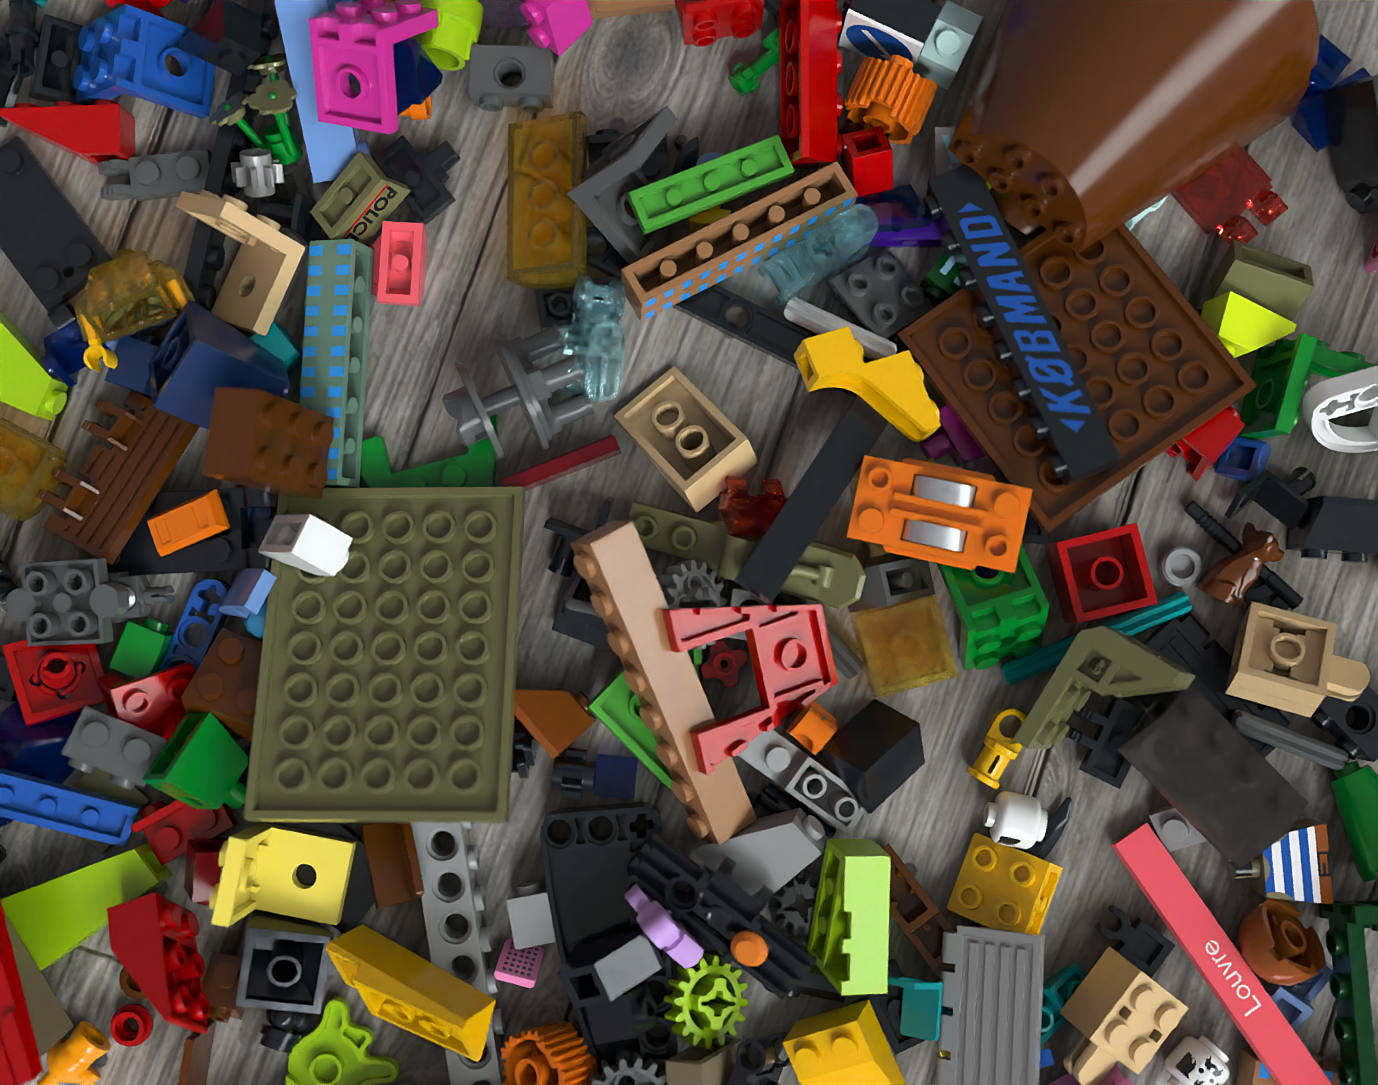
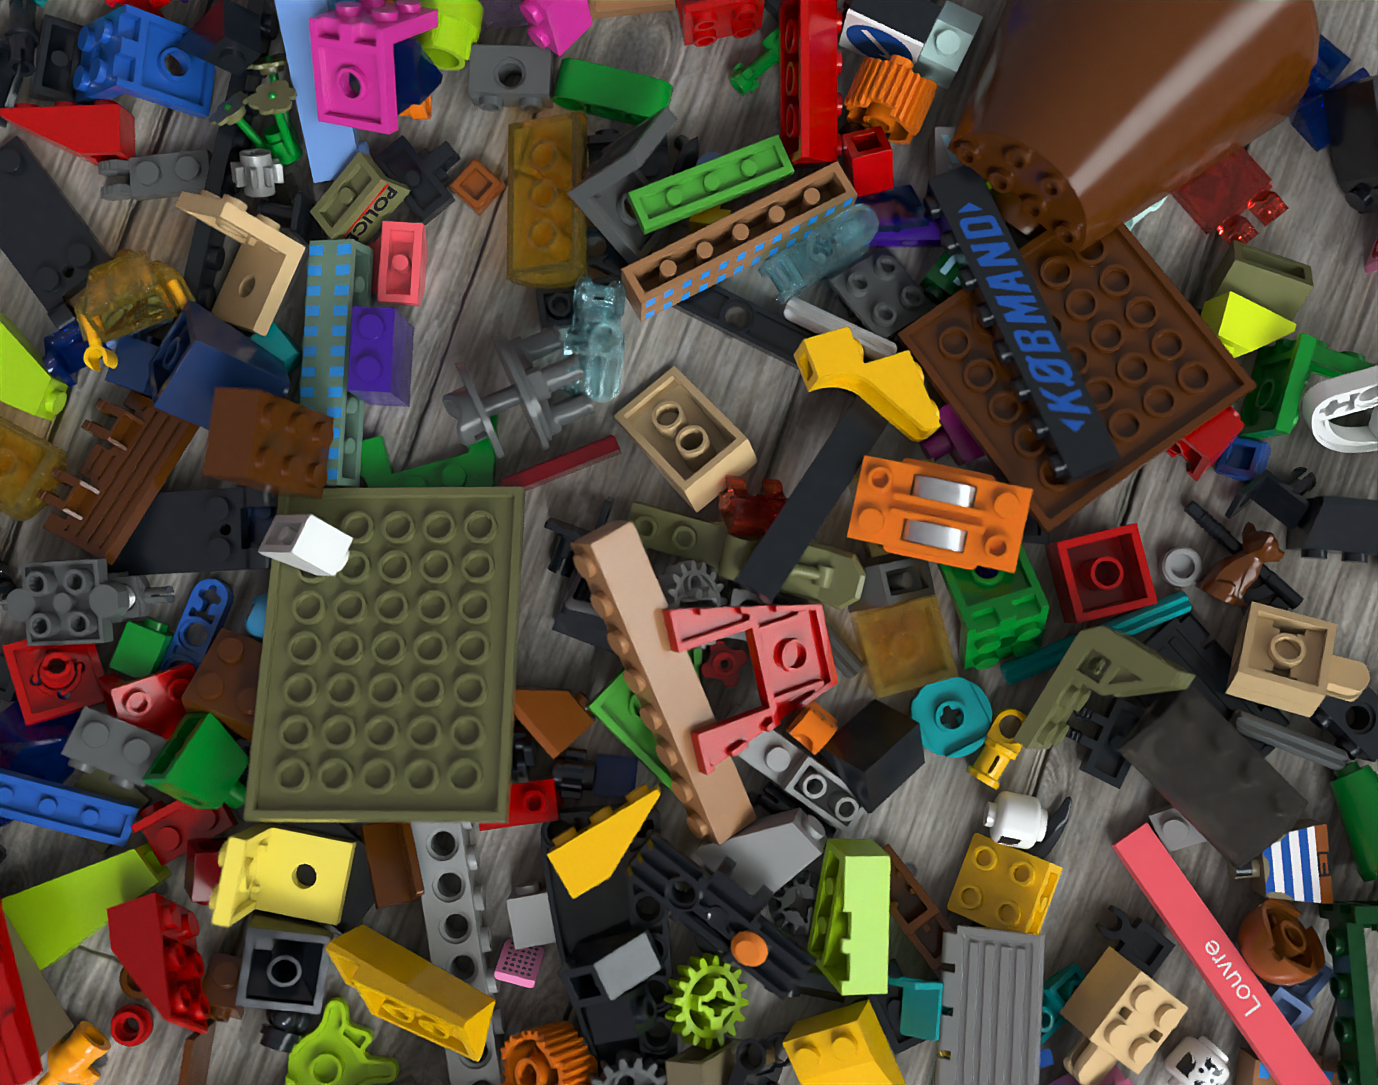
orange tile [147,489,231,557] -> none
medium blue slope [219,568,277,618] -> none
lavender bar [624,884,704,968] -> none
none -> dark purple brick [348,306,414,407]
none -> dark orange tile [448,157,506,216]
none -> red hinge [479,778,564,831]
none -> yellow slope [547,783,661,899]
none -> green beam [552,58,674,126]
none -> teal plate [909,675,992,758]

